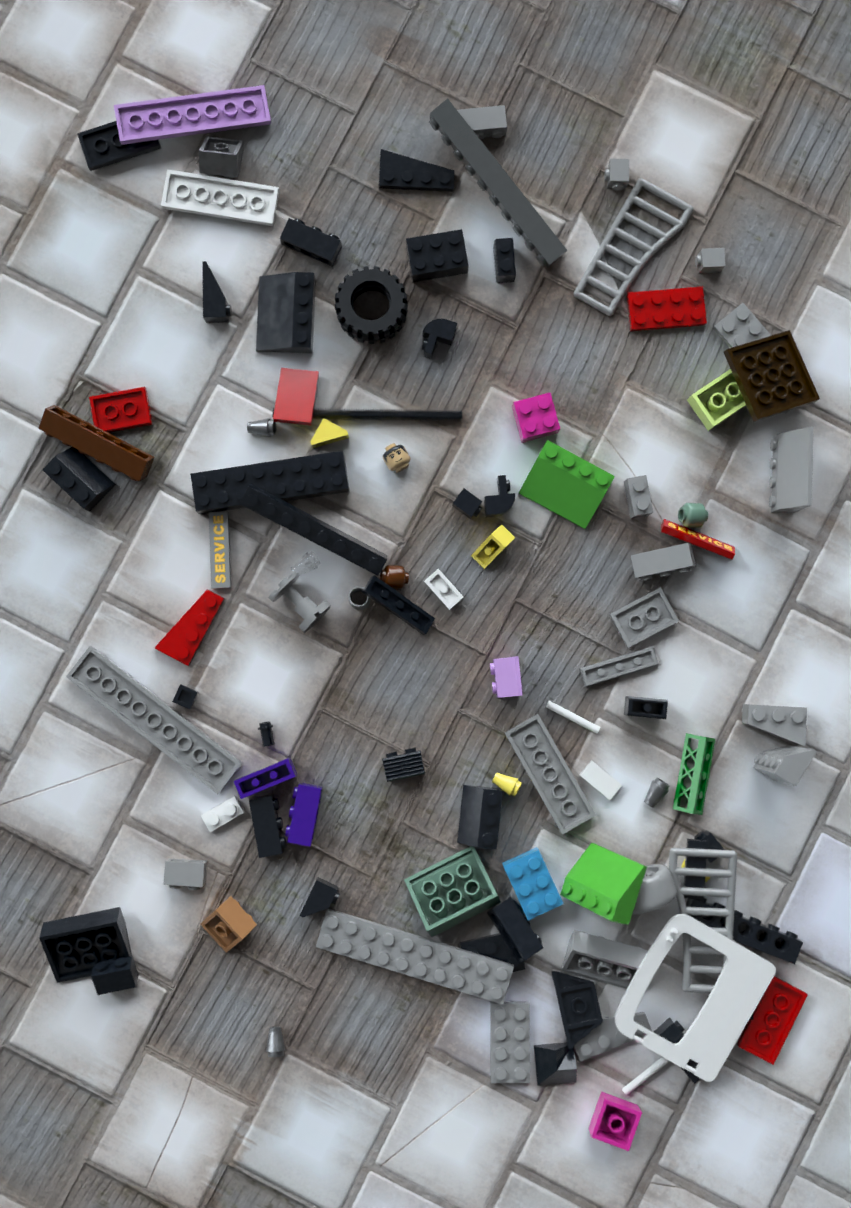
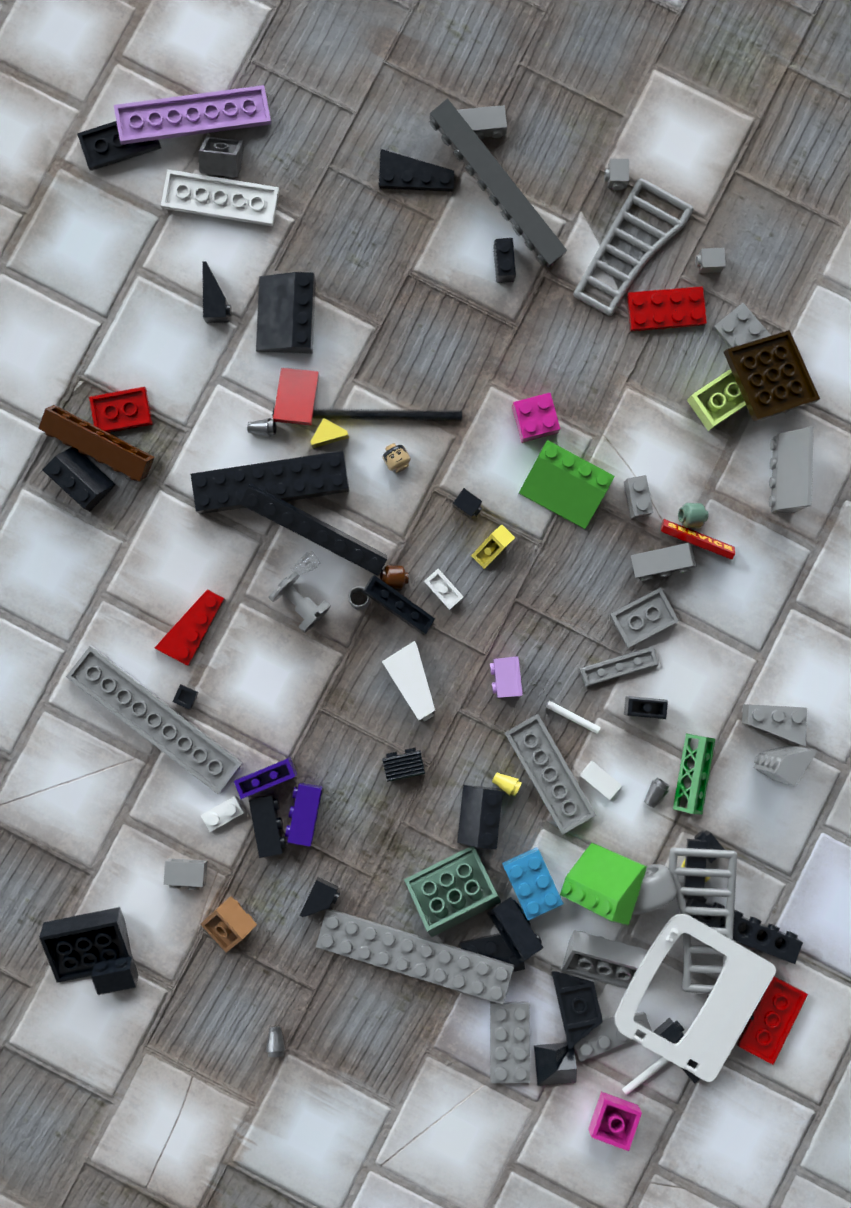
light grey tile [209,512,231,589] -> none
black pin [258,721,275,747] -> none
black brick [280,218,342,267] -> none
black tyre [335,266,408,344] -> none
black brick [406,229,469,283] -> none
black brick [422,319,457,359] -> none
black brick [484,475,515,518] -> none
none -> white slope [382,641,435,722]

